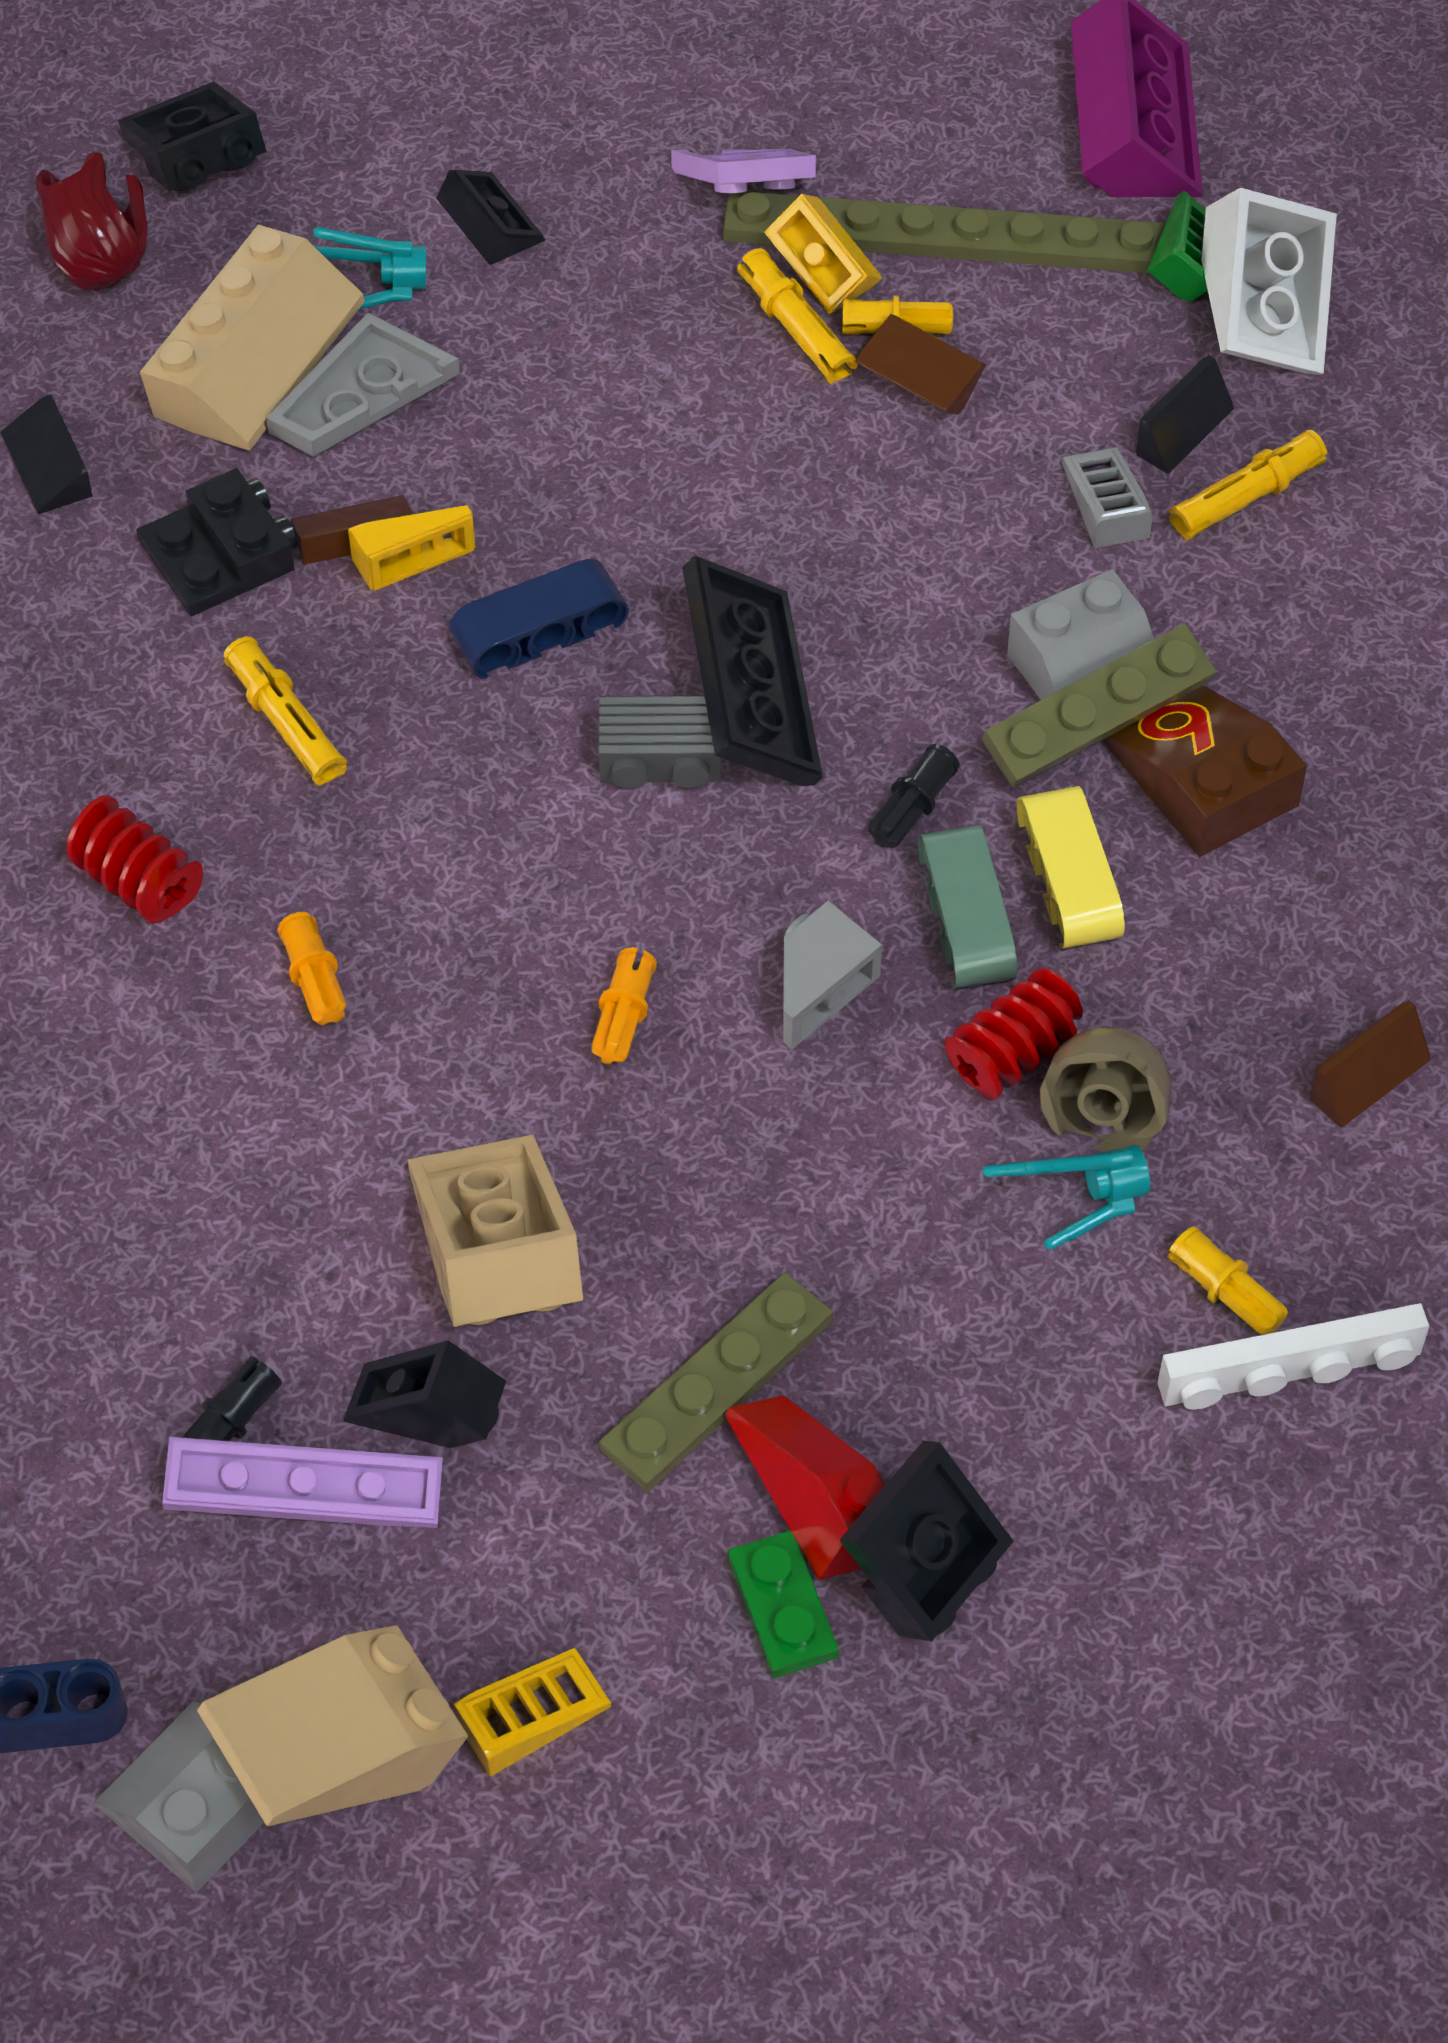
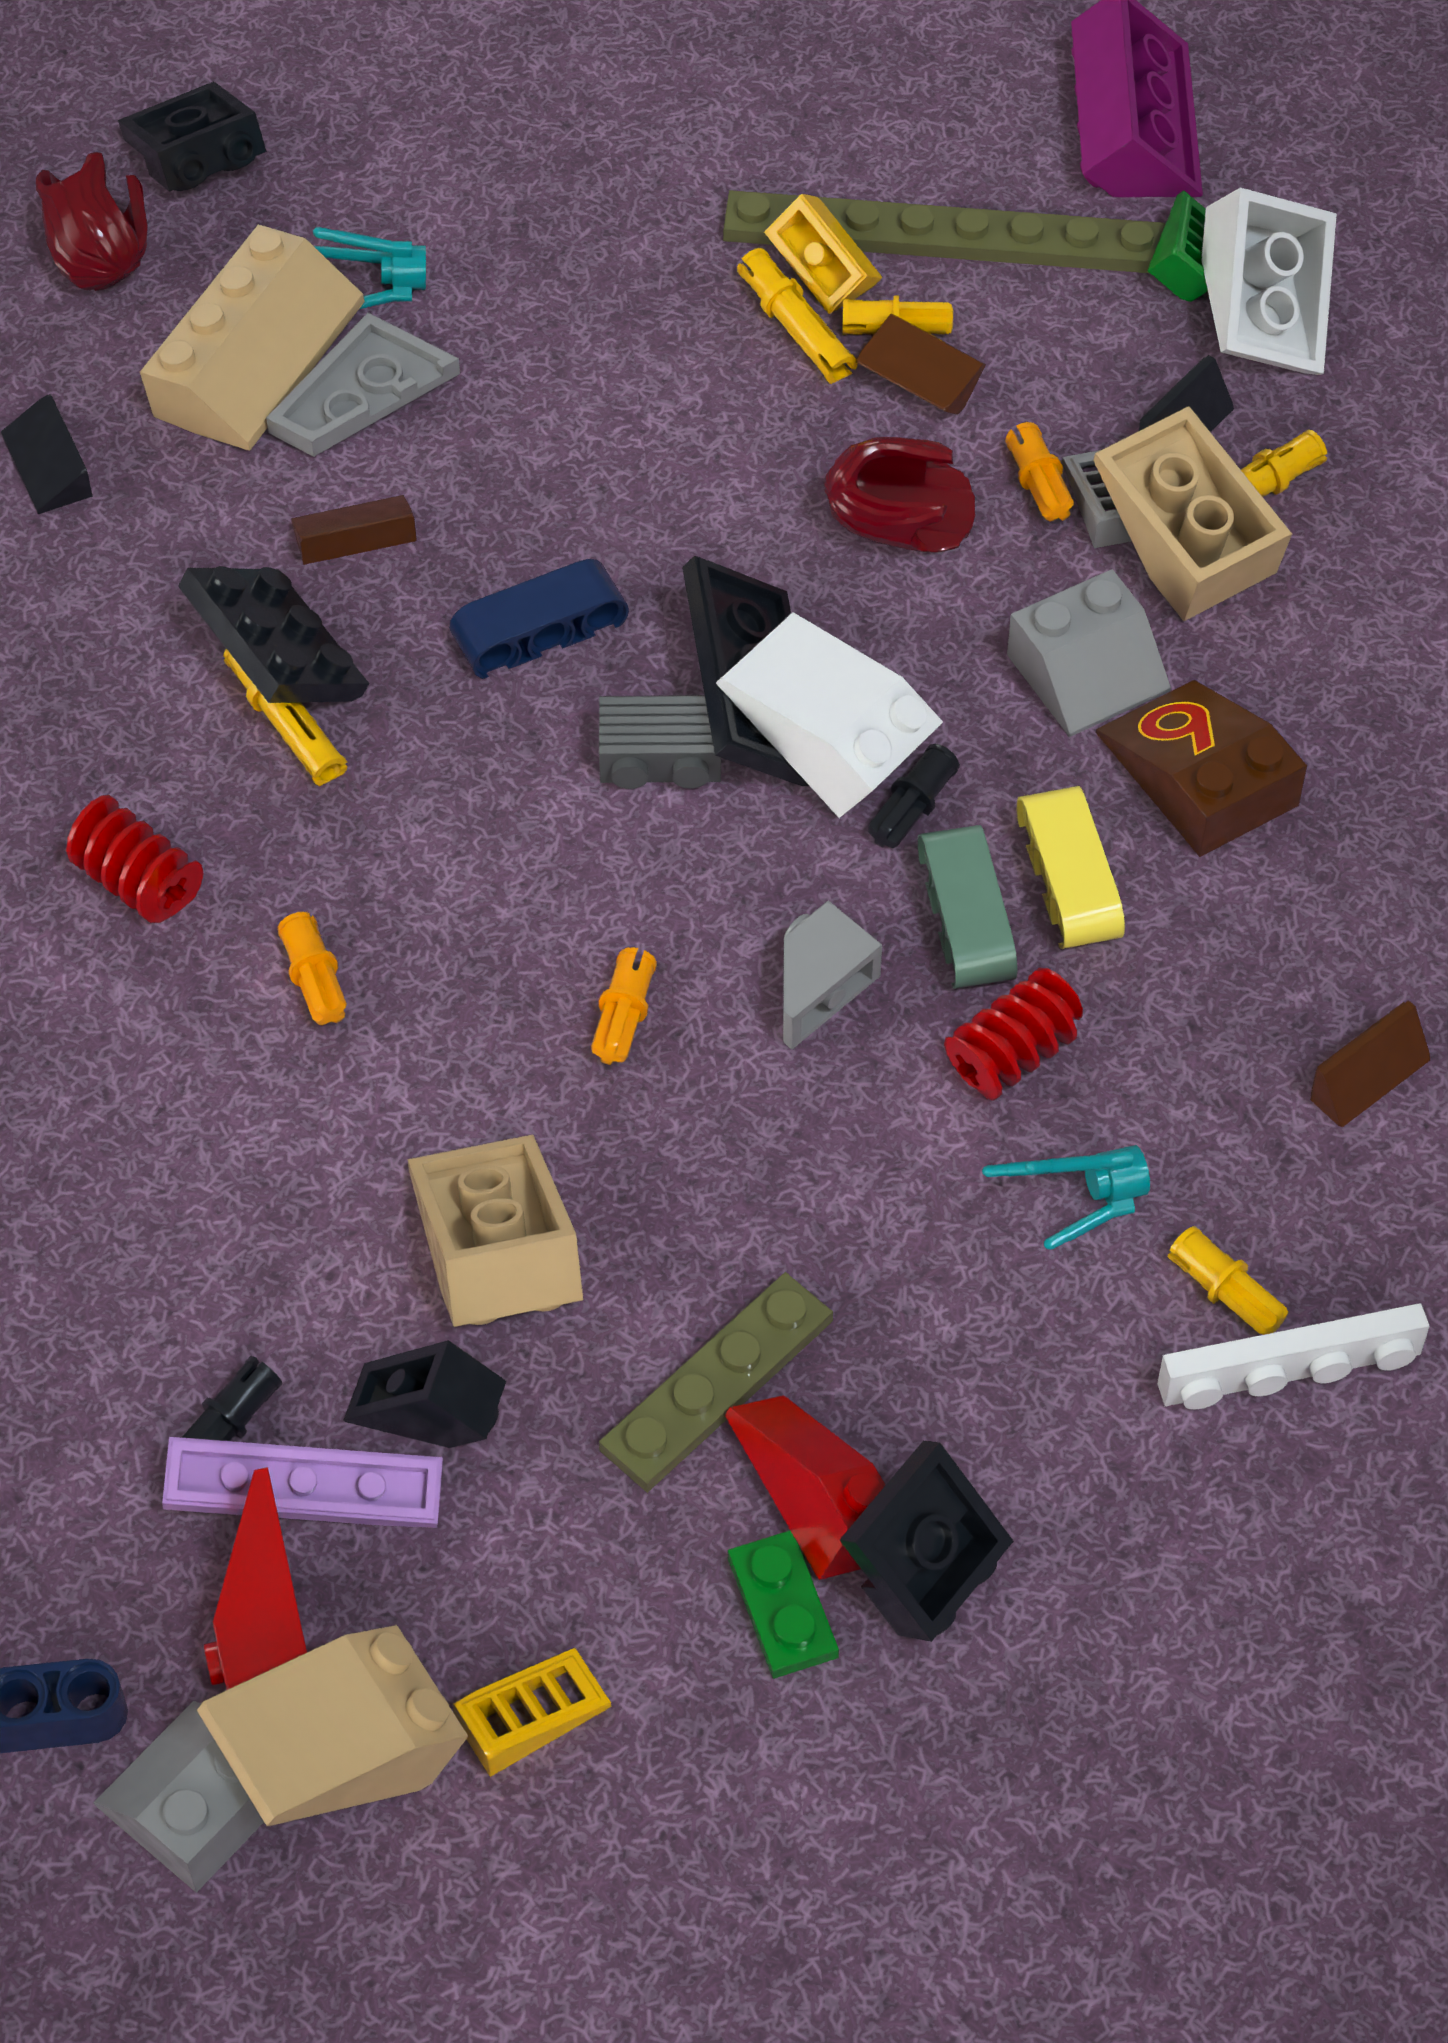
black plate [136,468,298,617] -> none
yellow slope [348,505,476,591] -> none
black slope [436,169,546,265] -> none
lavender wing [671,149,816,193] -> none
olive plate [981,623,1217,788] -> none
dark tan cylinder [1040,1026,1172,1152] -> none
none -> black plate [178,566,370,703]
none -> red slope [204,1467,307,1690]
none -> white slope [716,612,943,818]
none -> dark red hair [824,437,975,552]
none -> light orange axle [1005,422,1074,522]
none -> tan slope [1093,406,1292,621]

